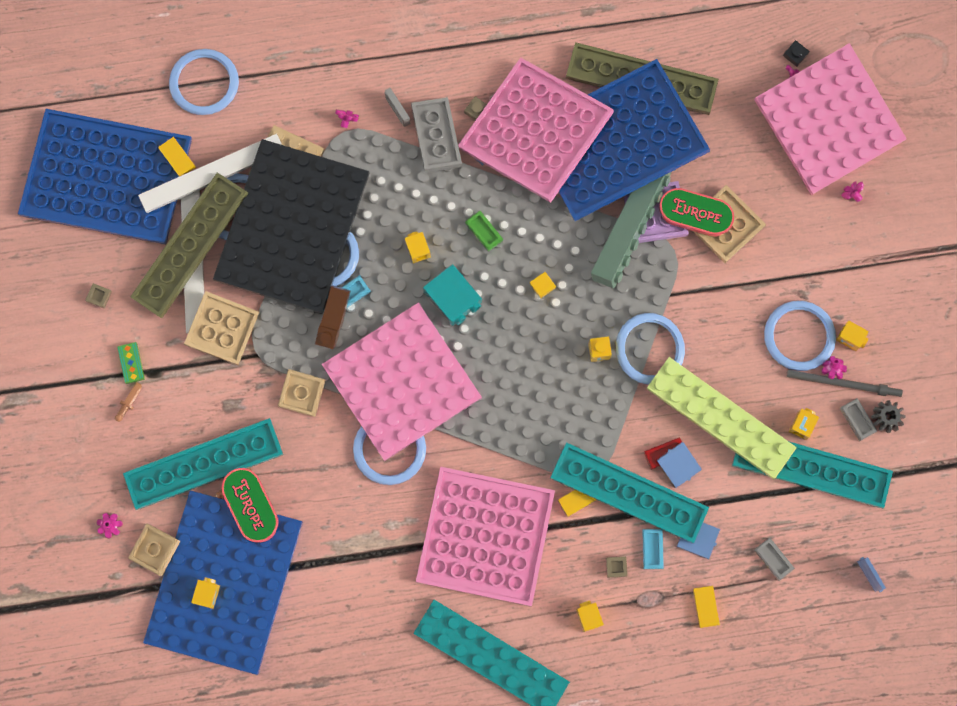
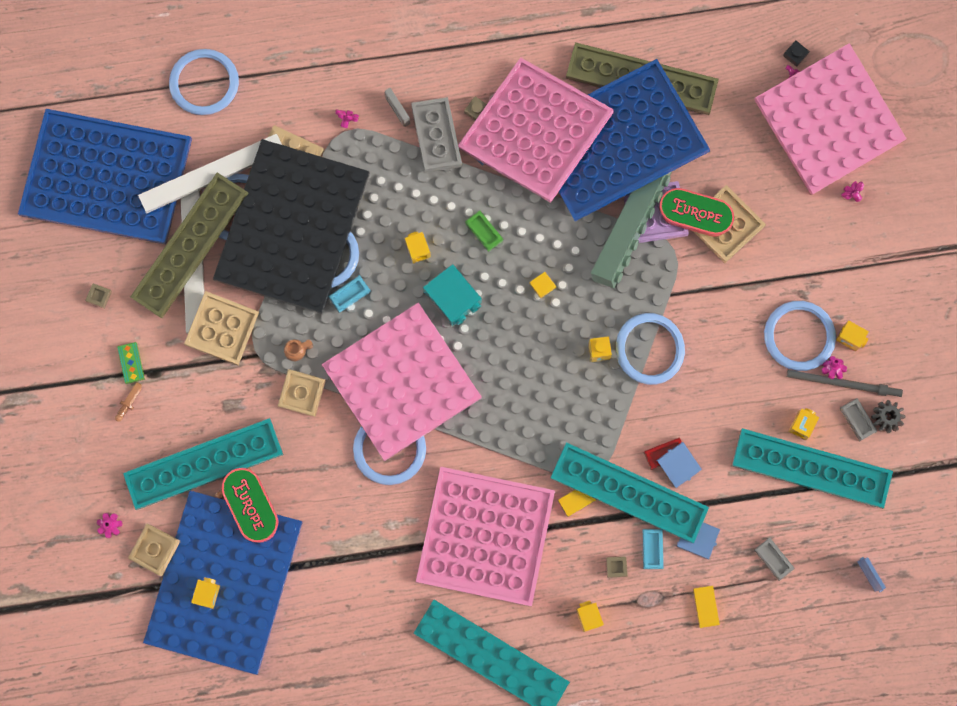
yellow tile [158,137,196,177] -> none
reddish brown slope [315,285,351,349] -> none
yellowish green plate [646,357,797,480] -> none
none -> nougat piece [284,339,313,361]

